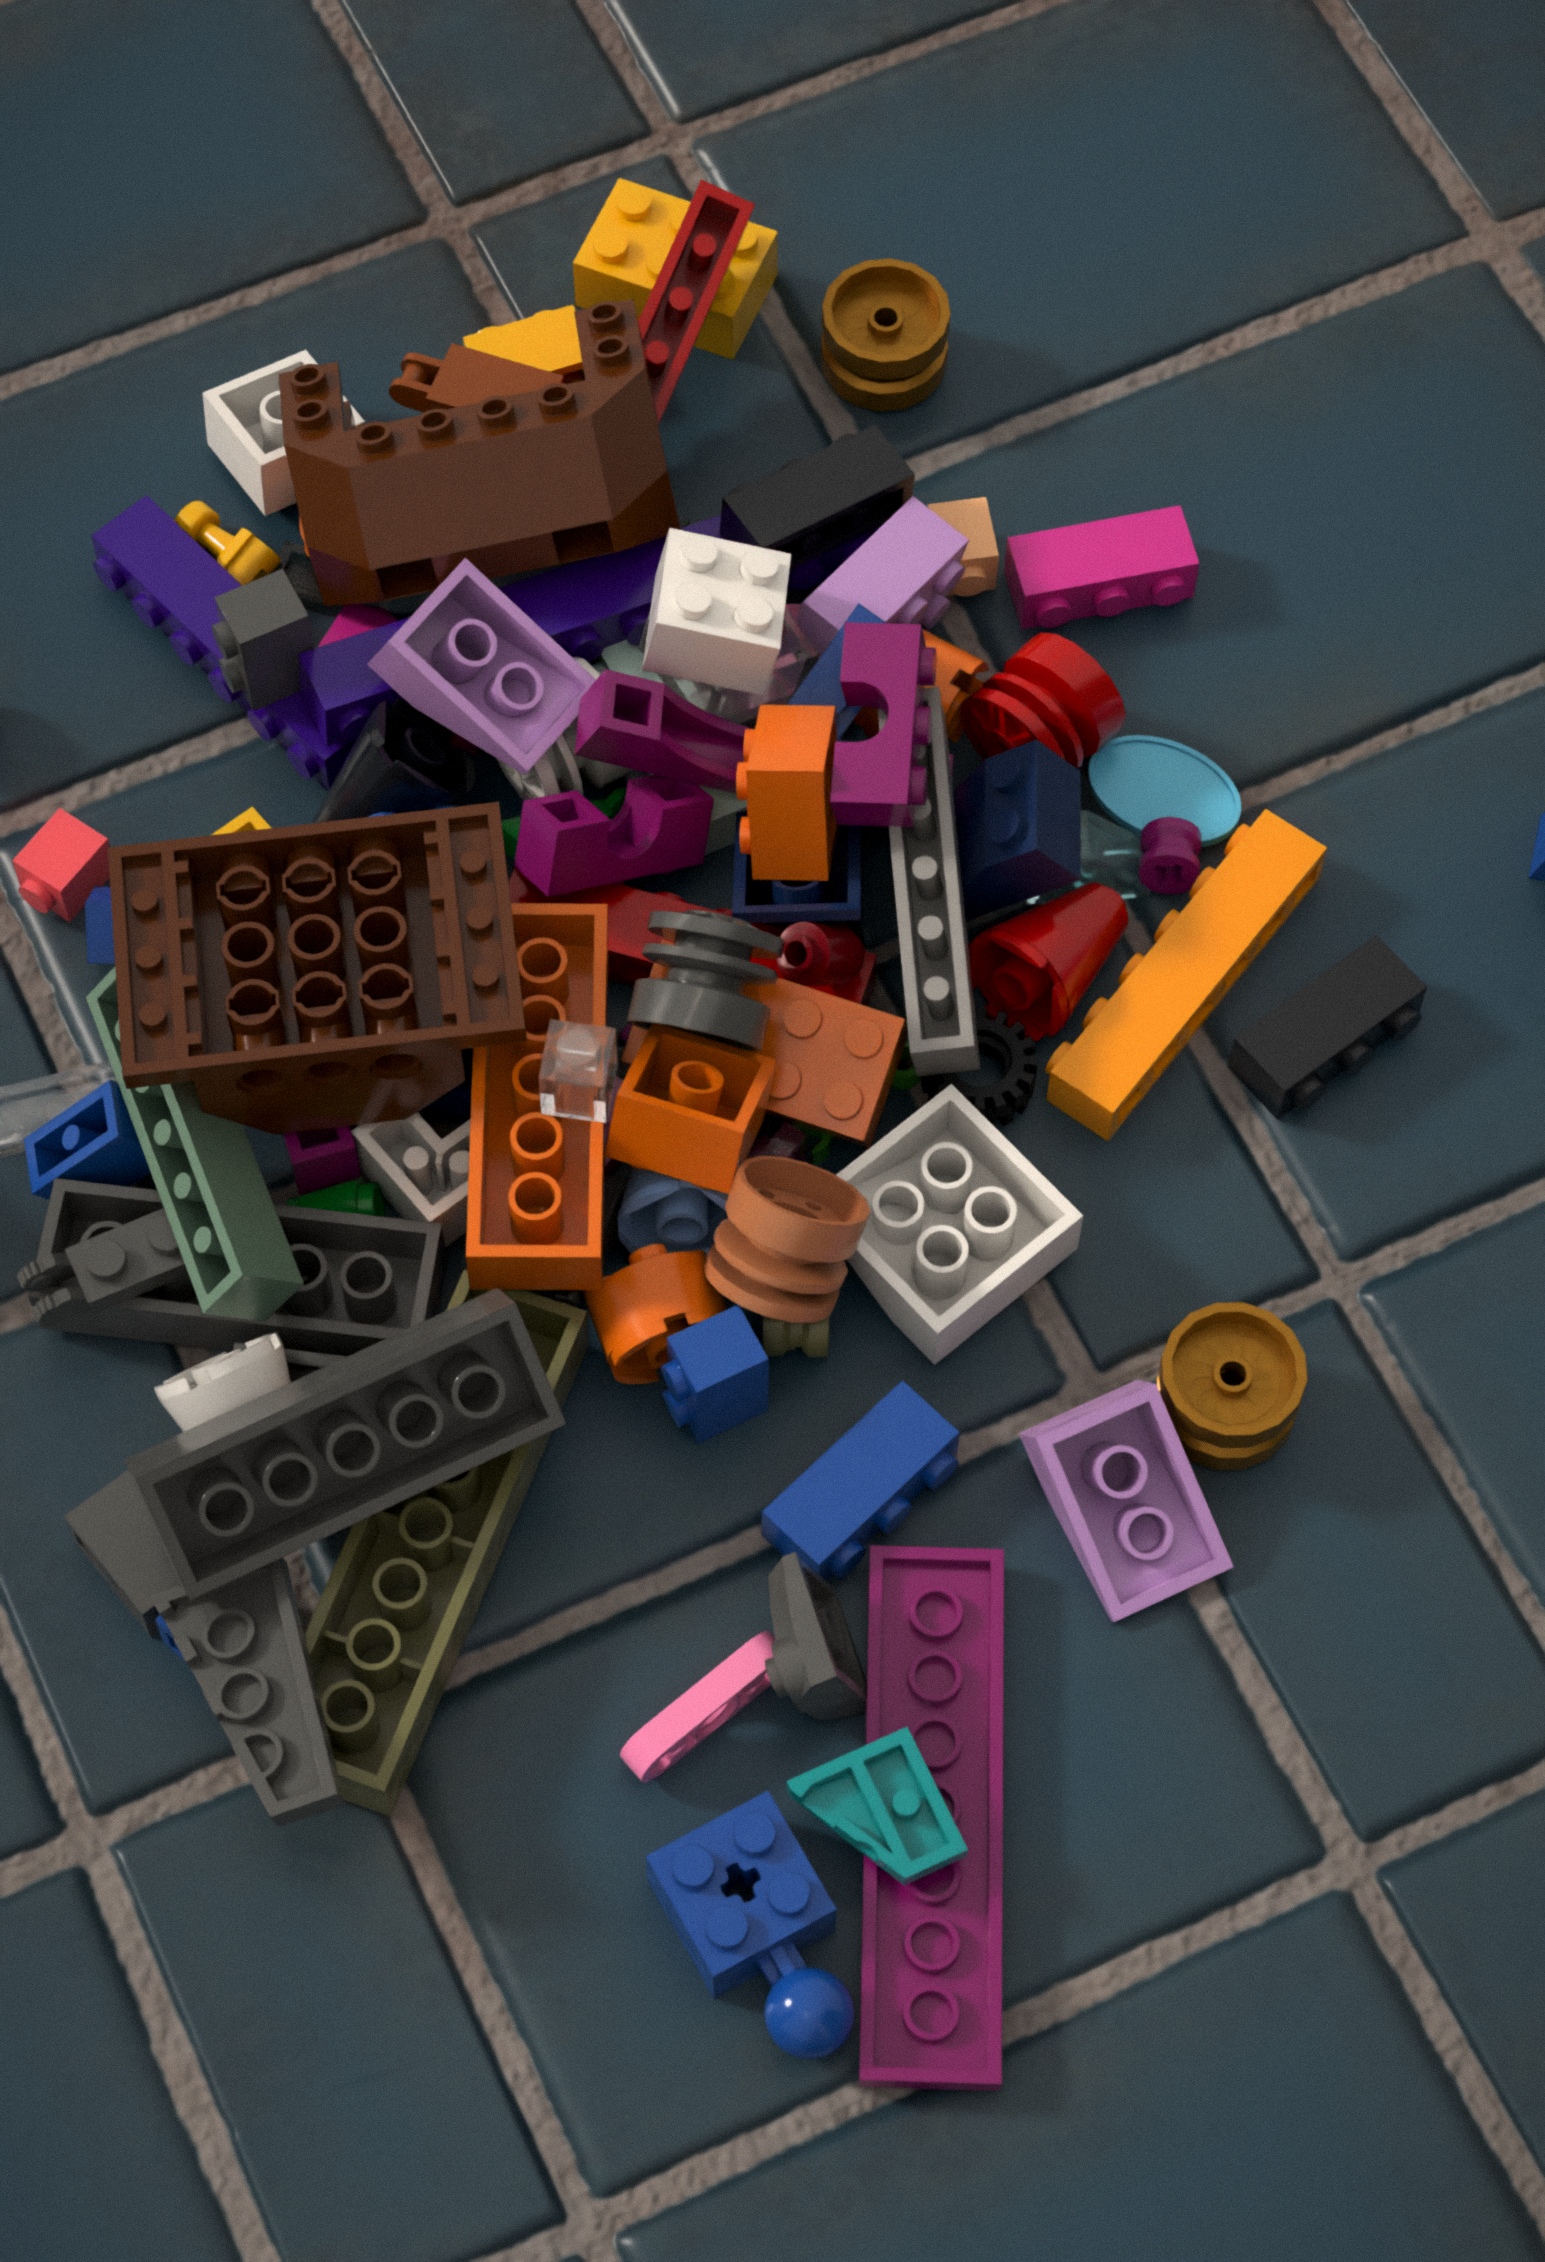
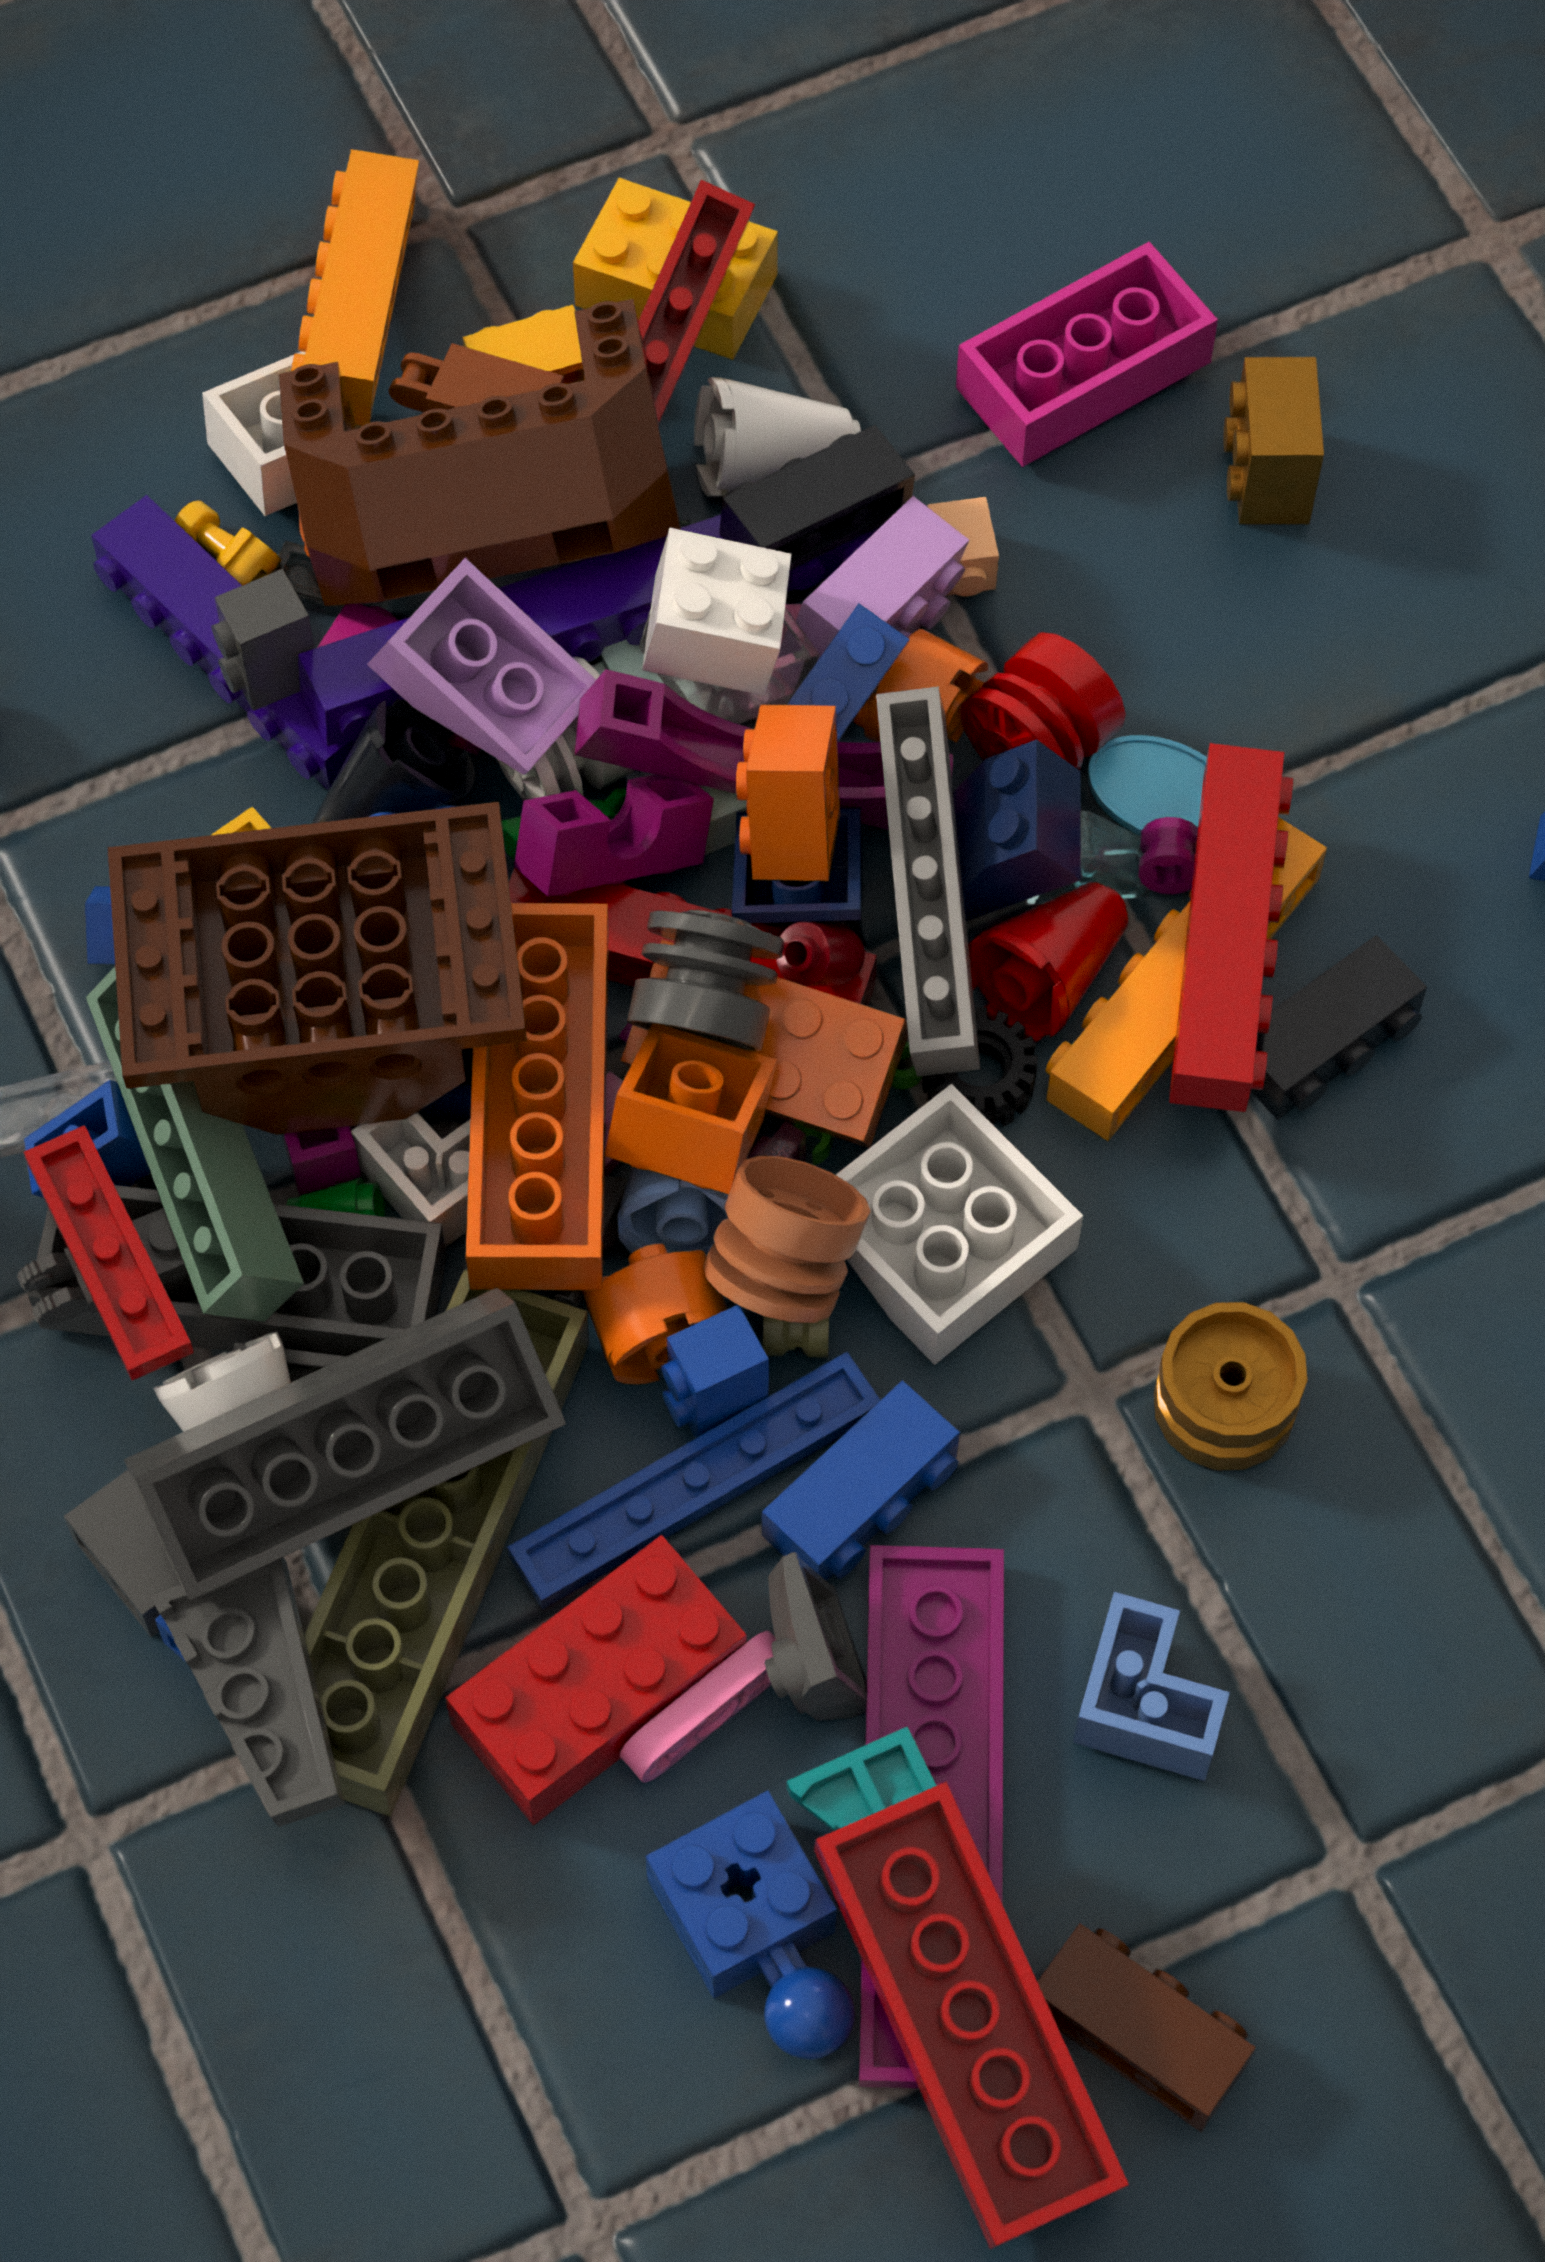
coral brick [12,808,110,922] -> none
clear brick [538,1019,618,1123] -> none
pearl gold wheel [821,258,951,412] -> none
magenta arch [830,622,937,827] -> none
dark pink brick [1004,505,1199,630] -> none
lavender slope [1019,1380,1234,1622] -> none
none -> red plate [23,1125,194,1381]
none -> light orange brick [291,149,419,426]
none -> red brick [445,1535,747,1826]
none -> blue plate [507,1352,880,1610]
none -> white cone [694,377,861,497]
none -> red brick [814,1782,1129,2250]
none -> dark pink brick [956,241,1218,467]
none -> reddish brown brick [1037,1923,1256,2133]
none -> medium blue brick [1073,1592,1230,1781]
none -> red brick [1169,743,1293,1112]
none -> pearl gold brick [1223,357,1324,525]

